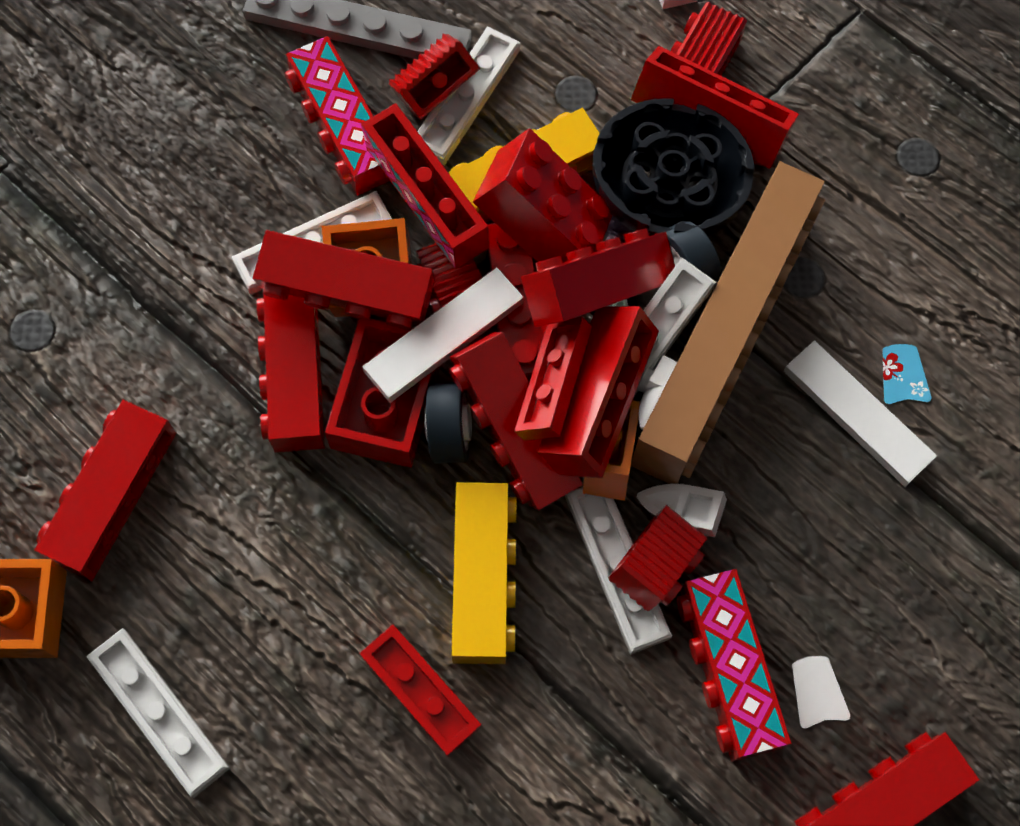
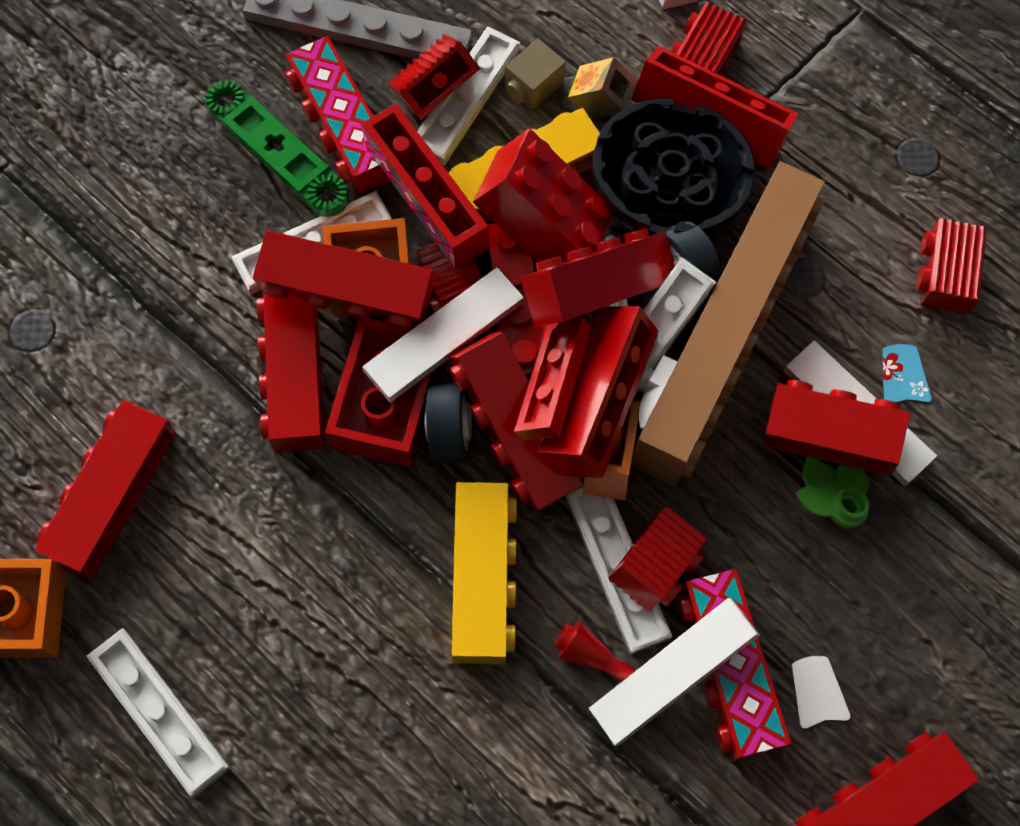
red plate [359,624,482,757] -> none
white plate [637,484,727,537] -> none
none -> green piece [205,80,349,217]
none -> dark tan brick [505,38,566,111]
none -> red cone [554,620,635,681]
none -> dark tan brick [567,57,637,120]
none -> white tile [589,598,760,746]
none -> red brick [764,380,911,476]
none -> bright green plate [796,456,869,528]
none -> red brick [916,218,987,314]

